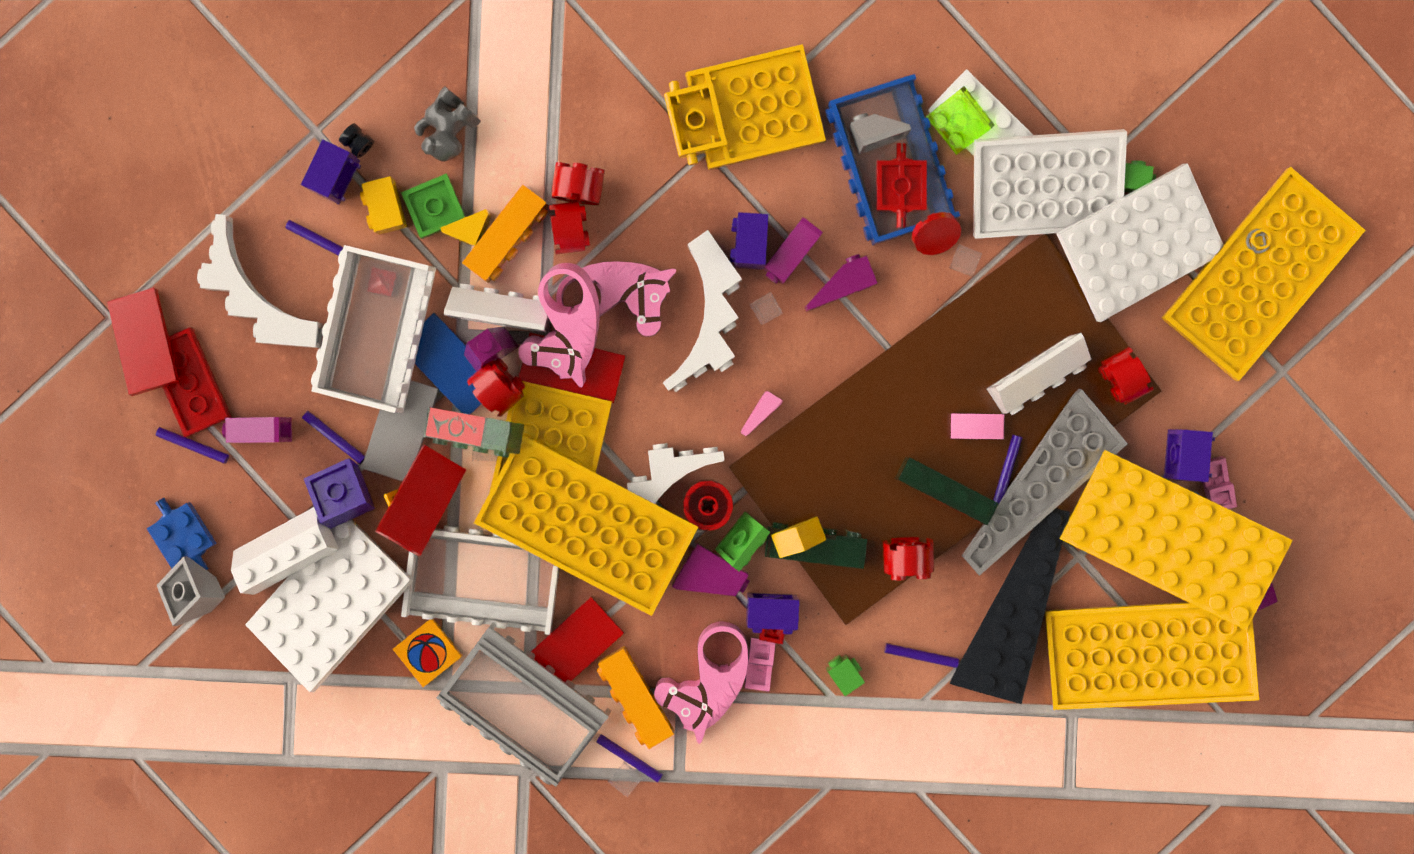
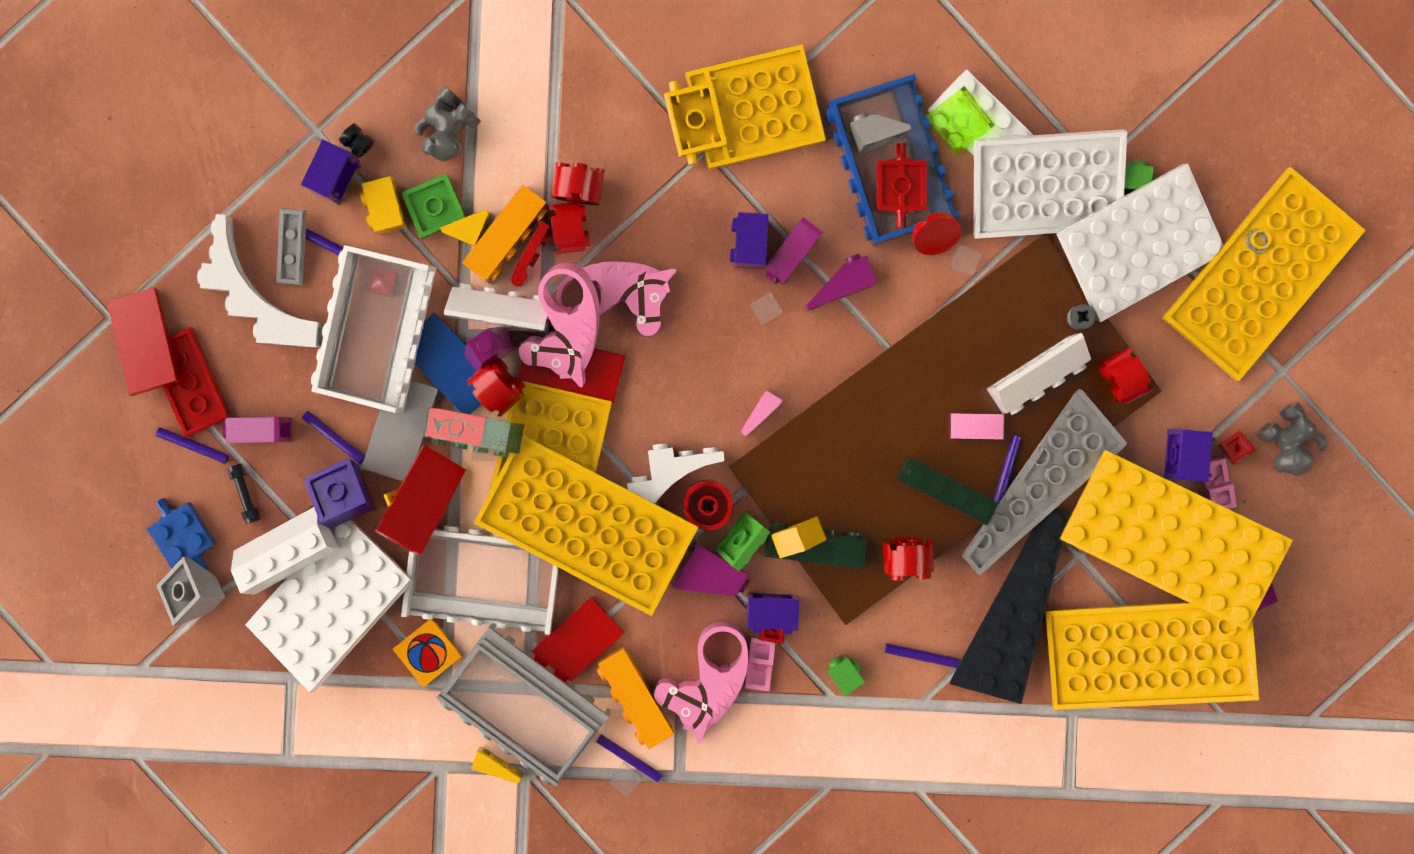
white arch [663,230,742,392] -> none
none -> black bar [227,463,261,524]
none -> light grey tile [276,208,307,285]
none -> yellow slope [472,746,523,784]
none -> red hinge [510,222,552,287]
none -> dark grey wheel [1066,304,1096,330]
none -> red tile [1218,430,1255,465]
none -> dark grey animal [1255,402,1328,476]

